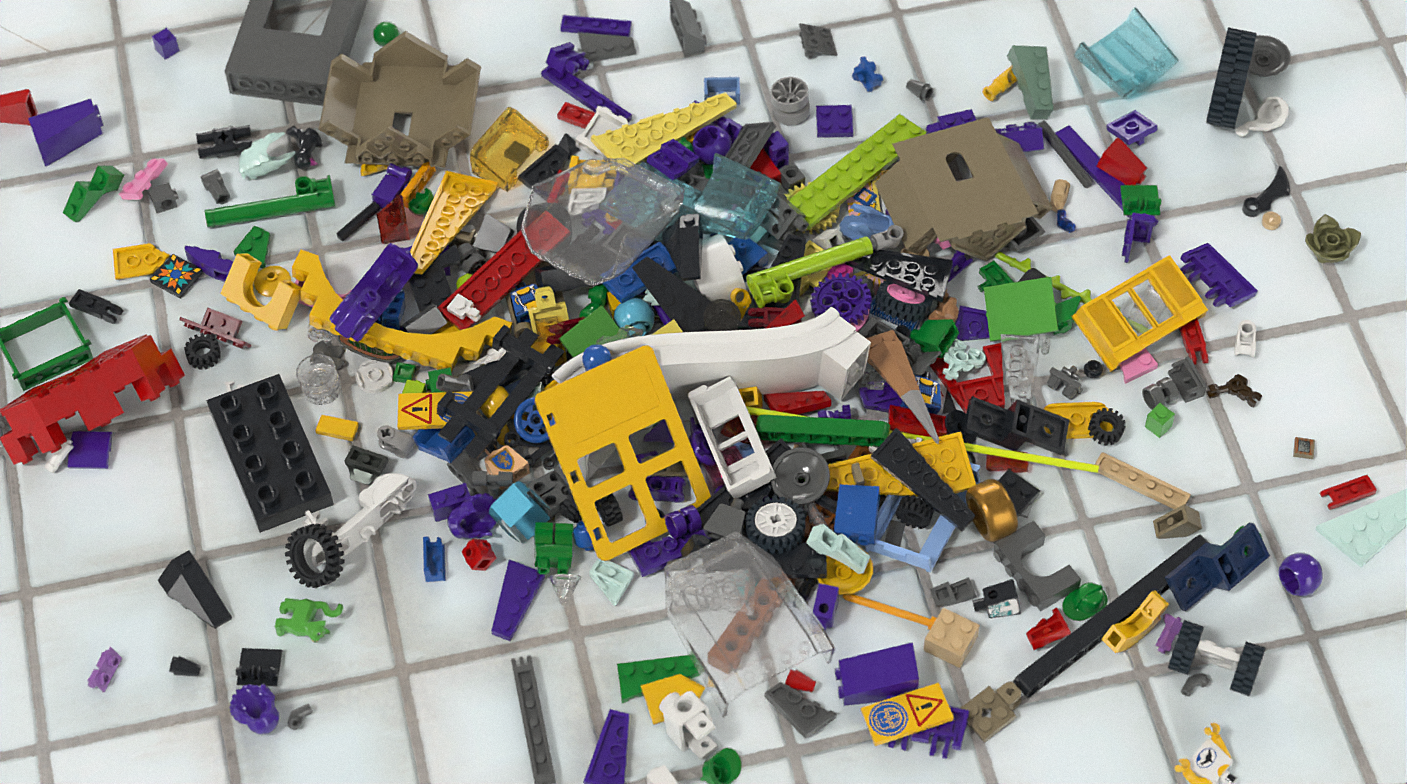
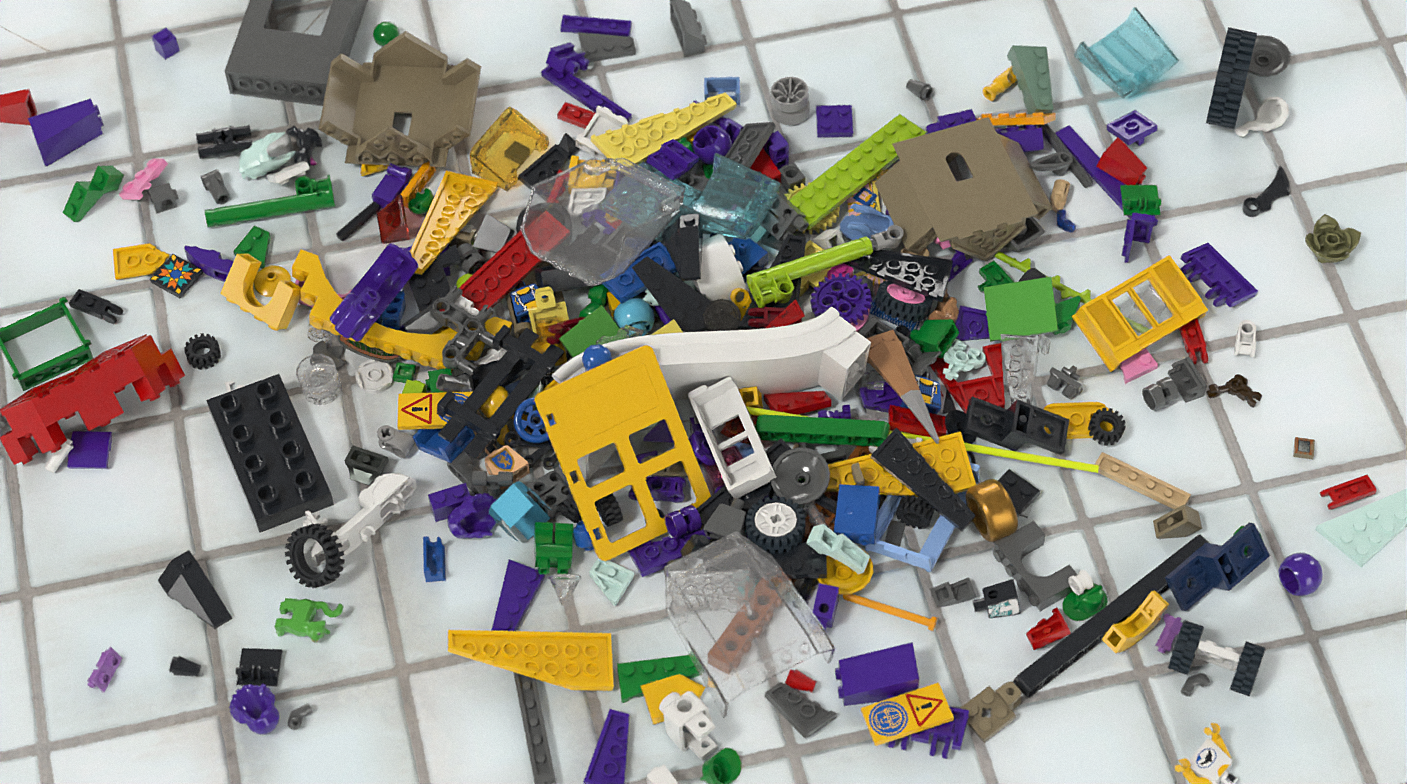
bracket [179,307,251,349] -> none
yellow tile [315,415,359,441] -> none
red brick [461,539,497,571] -> none
dark grey hinge [799,23,837,59] -> none
blue hips [852,56,883,92] -> none
tan brick [923,608,980,668] -> none
clear red slope [986,450,1029,473] -> none
black plate [1083,360,1103,378] -> none
bright green brick [1145,403,1175,438] -> none
tan tile [1261,212,1281,230] -> none
none -> white wing [266,161,310,185]
none -> dark grey pin [433,286,494,377]
none -> yellow wing [448,630,614,691]
none -> light orange wing [976,112,1056,125]
none -> dark grey piece [1029,152,1073,176]
none -> white wheel [1068,570,1093,595]

